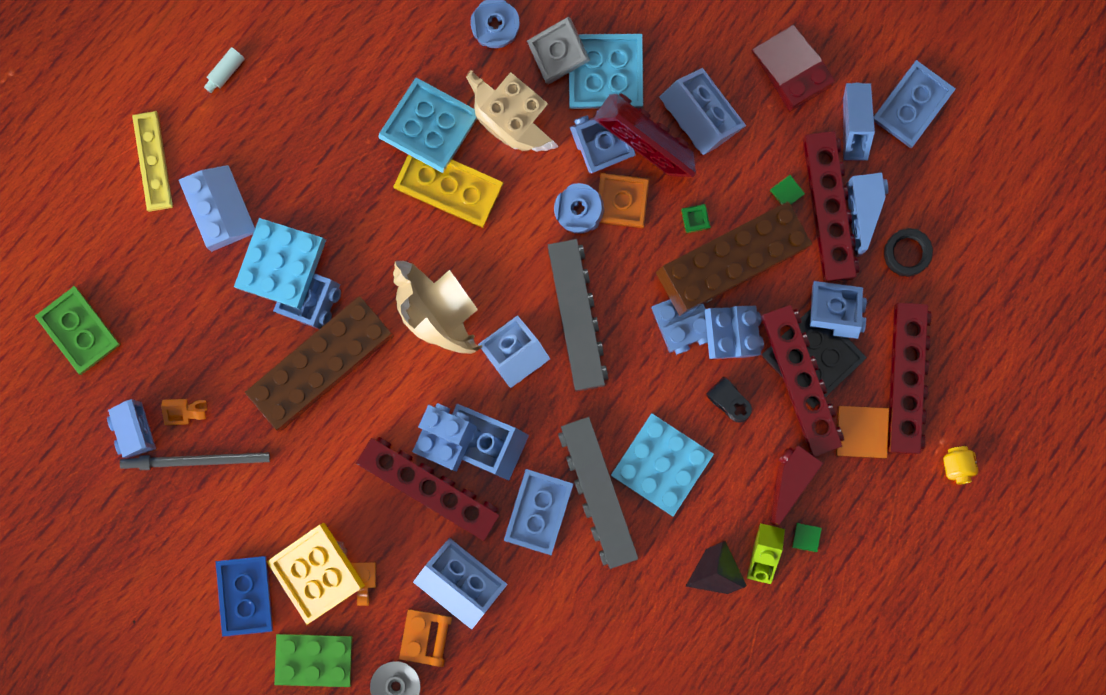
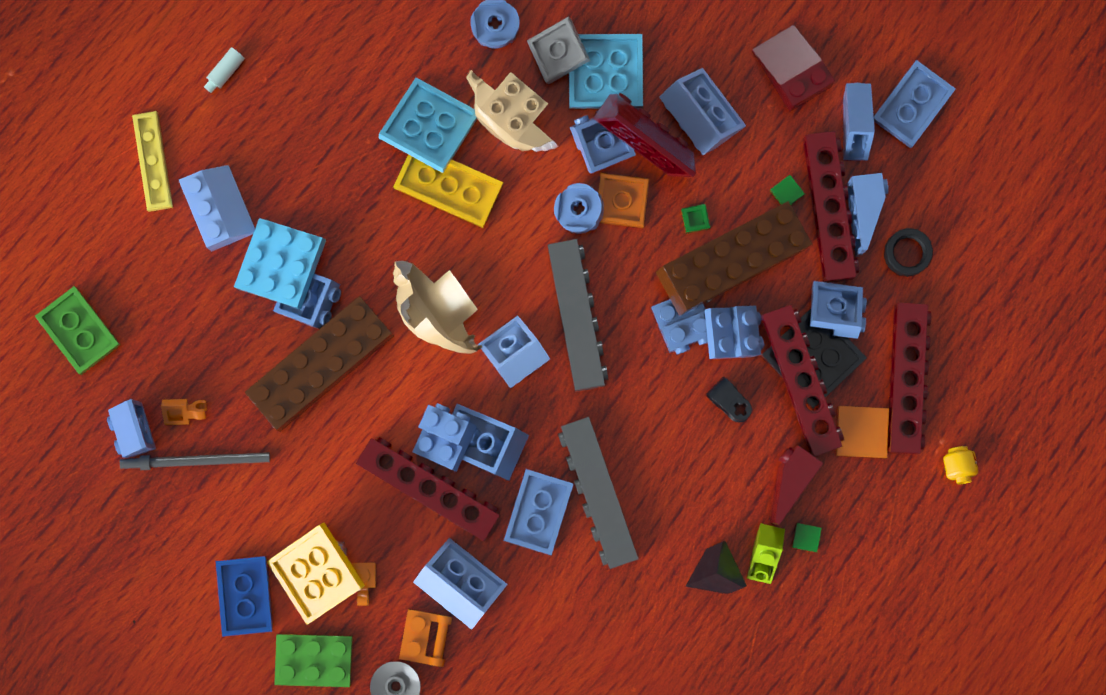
medium azure plate [611,413,714,516] -> none

